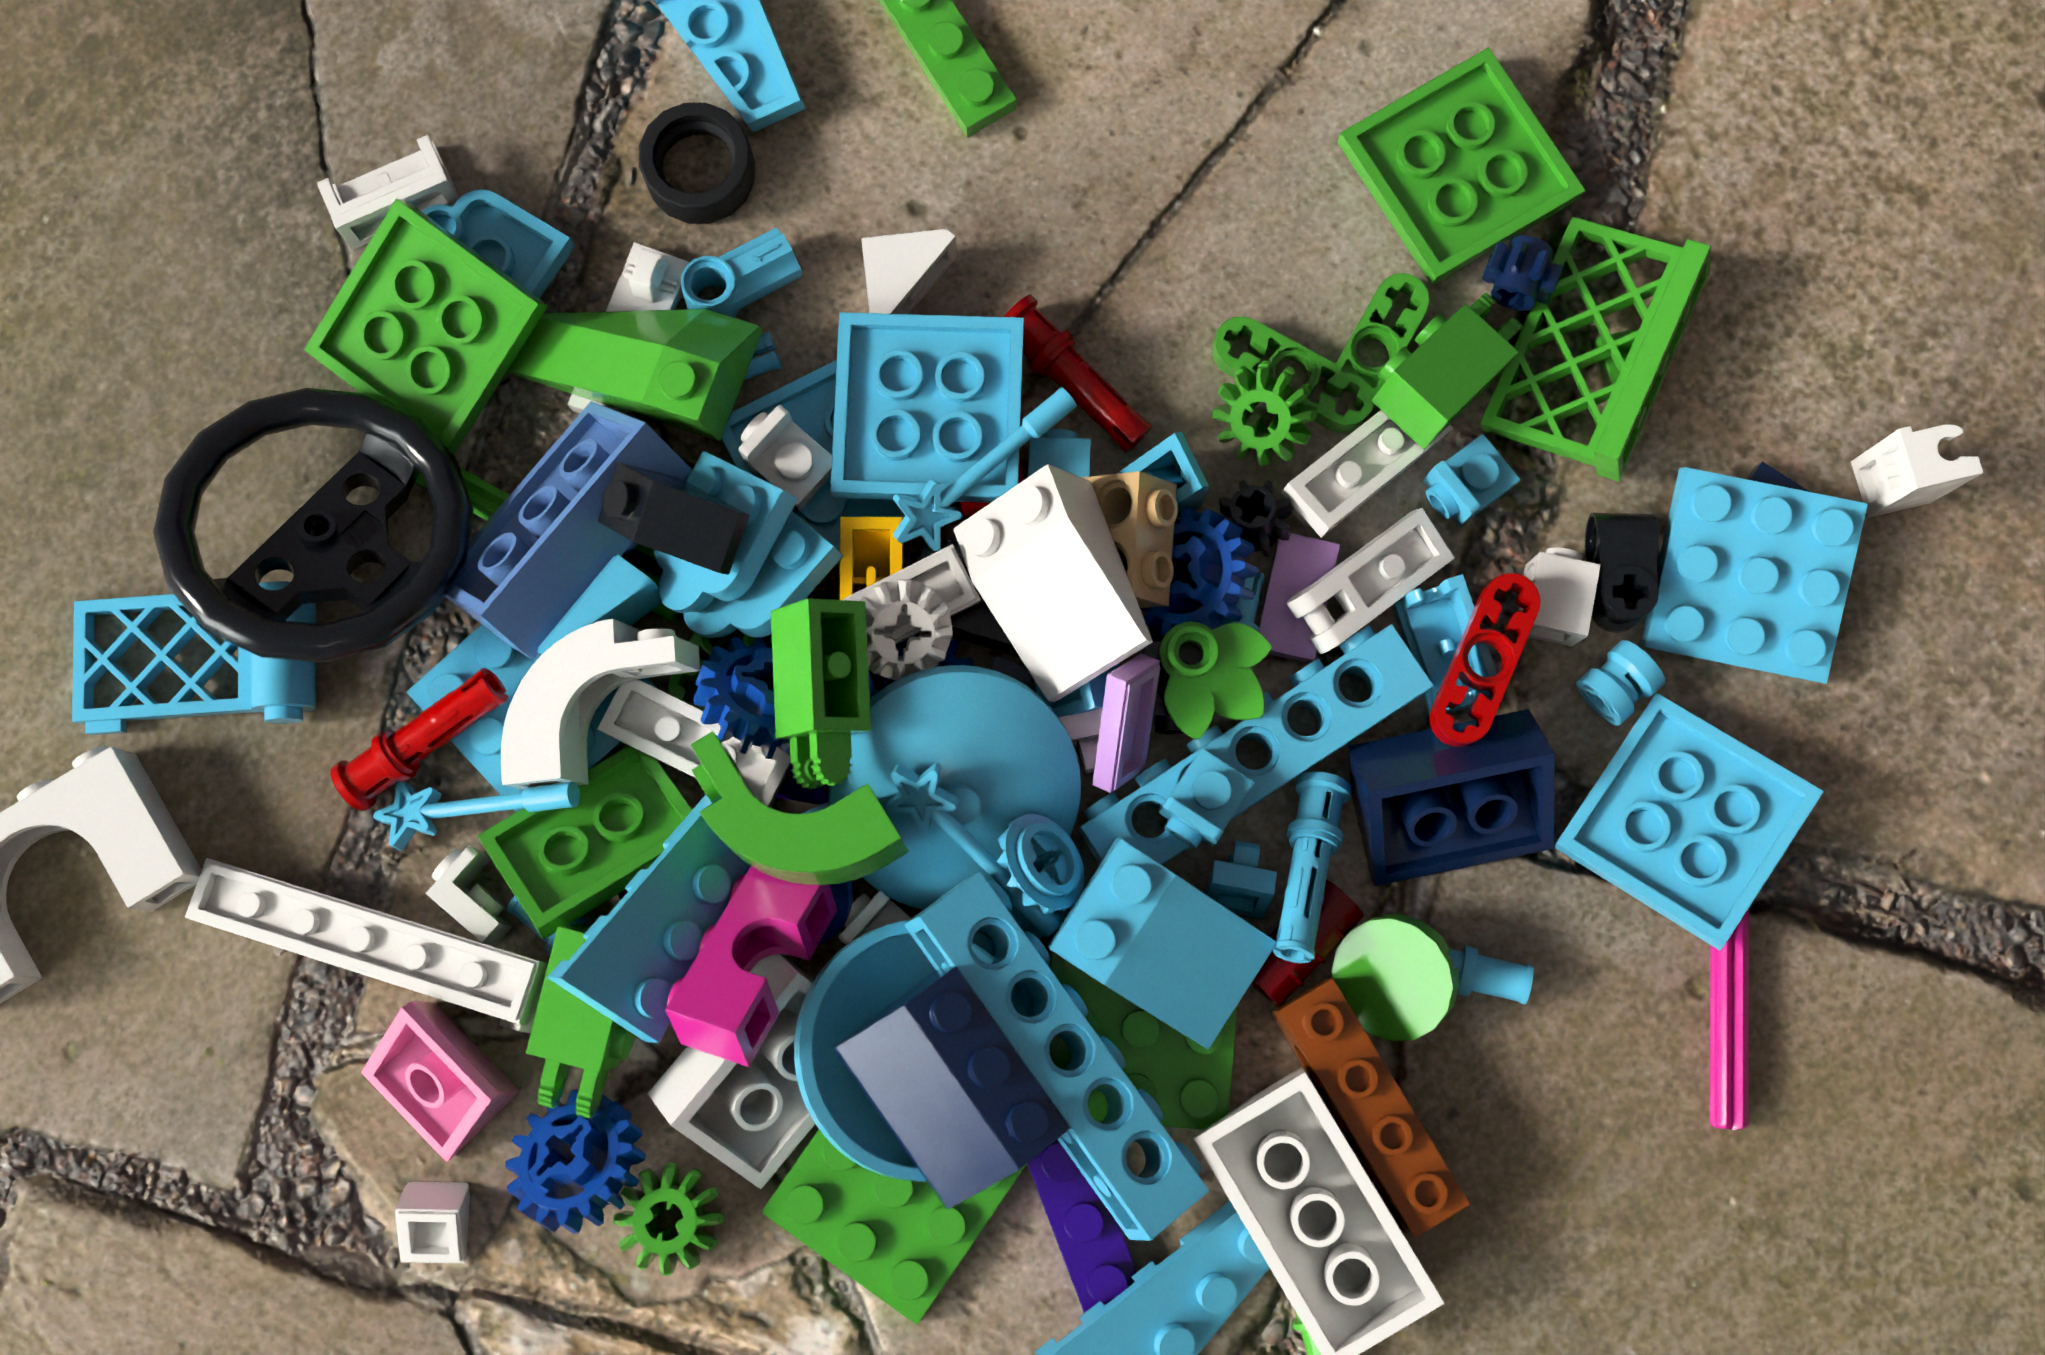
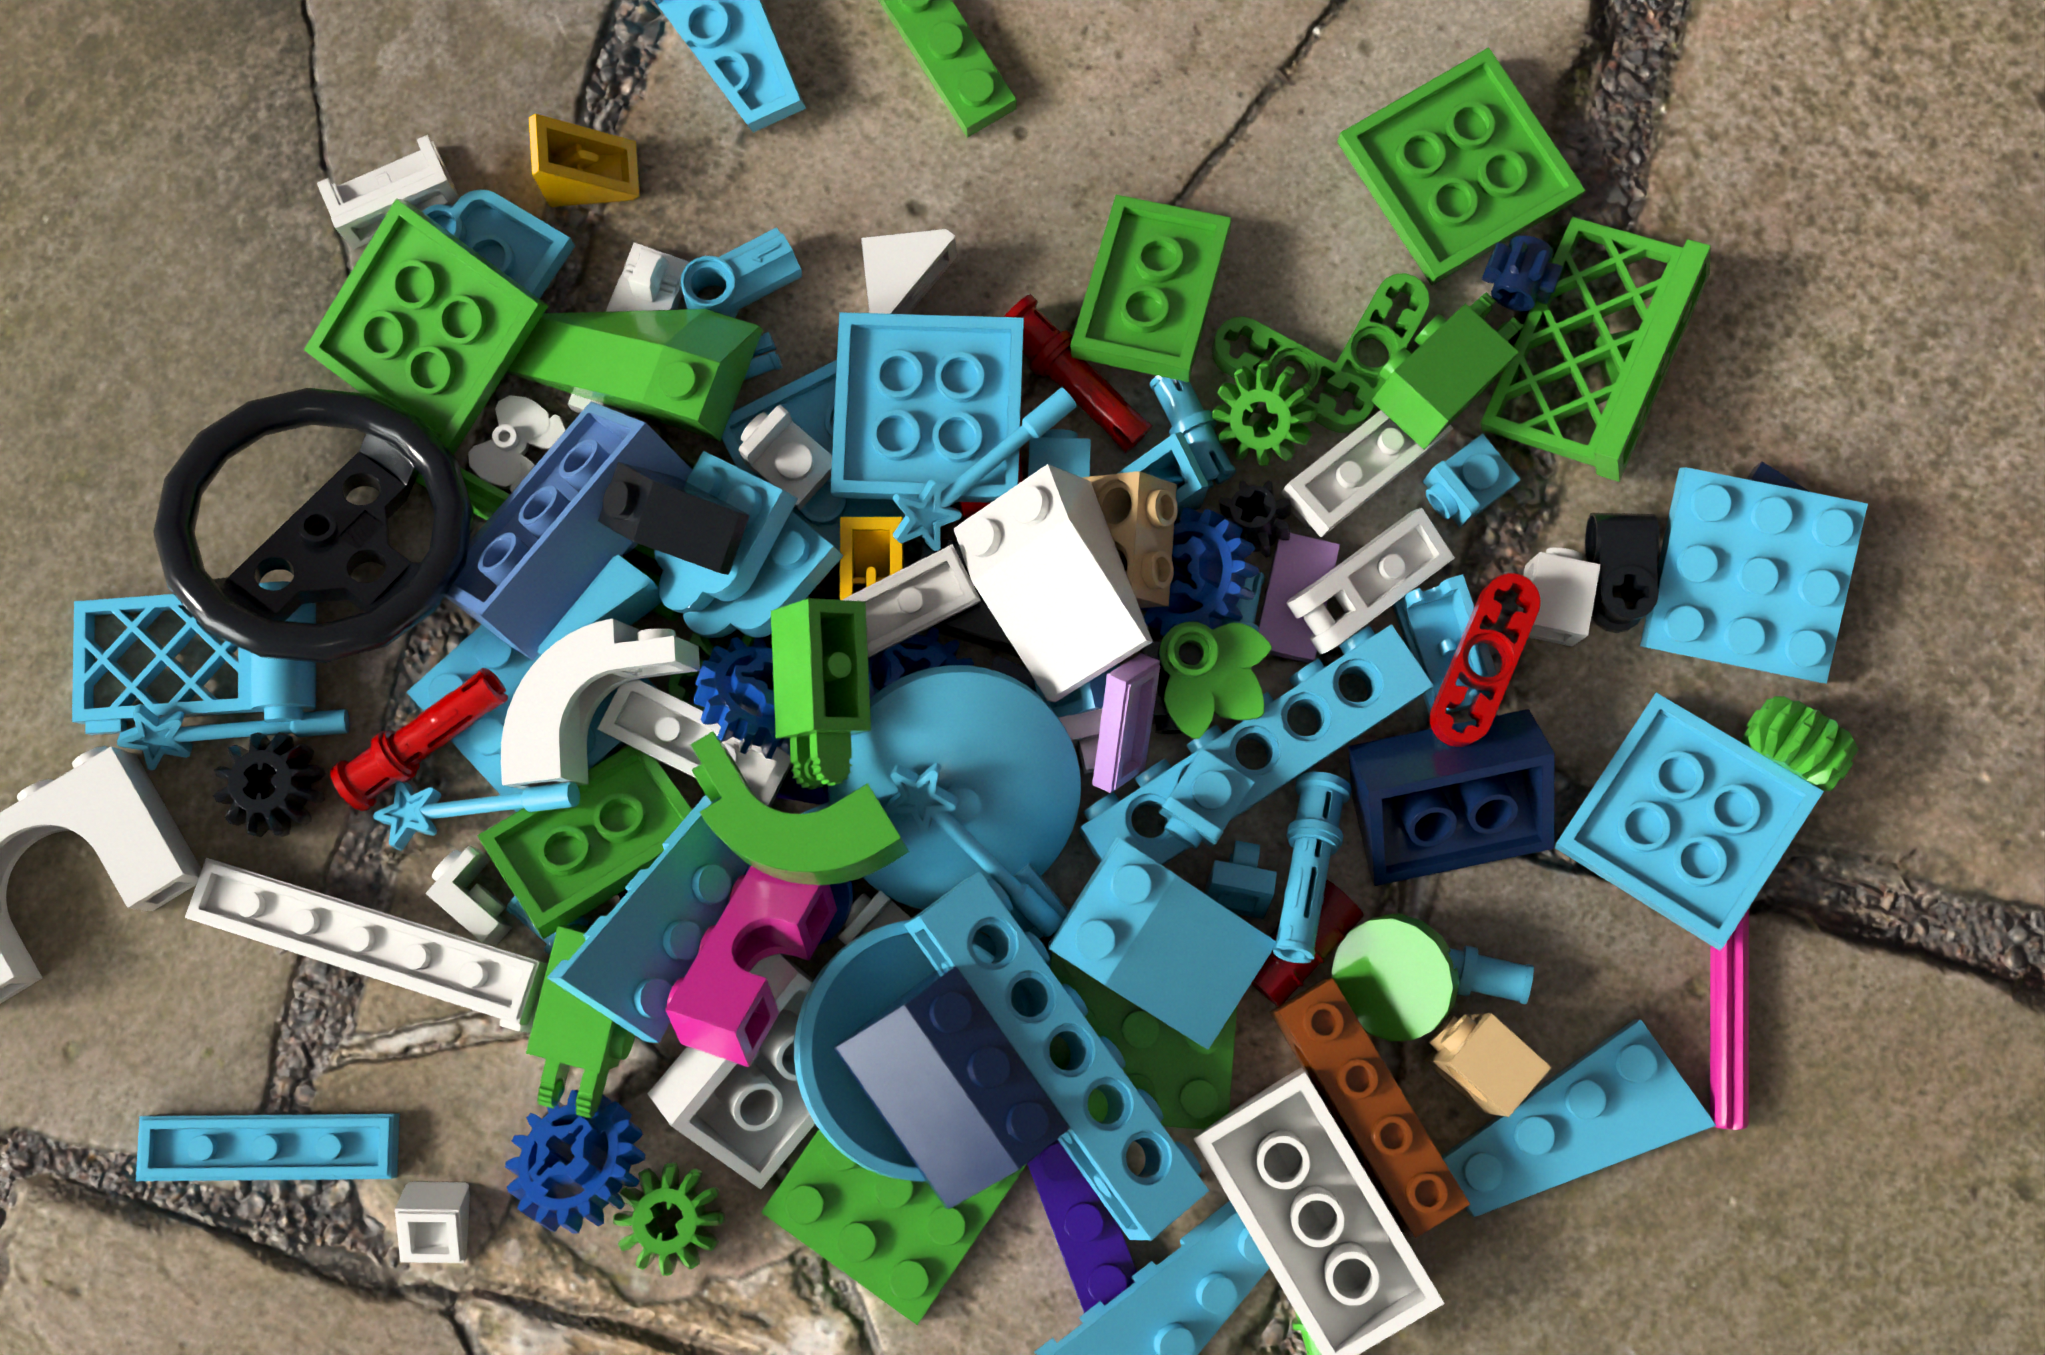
bright pink slope [361,1001,520,1162] -> none
black tyre [639,103,755,224] -> none
white gear [860,579,953,681] -> none
medium azure gear [997,814,1085,915] -> none
medium azure wheel [1576,640,1665,726] -> none
white hinge [1851,424,1983,518] -> none
none -> medium azure piece [117,704,350,770]
none -> medium azure tile [136,1113,400,1181]
none -> black gear [213,732,326,837]
none -> white piece [468,395,566,493]
none -> yellow slope [529,113,640,207]
none -> bright green plate [1070,195,1231,382]
none -> medium azure pin [1150,376,1236,489]
none -> tan brick [1424,1013,1552,1117]
none -> medium azure wing [1441,1019,1716,1217]
none -> bright green gear [1741,696,1859,792]

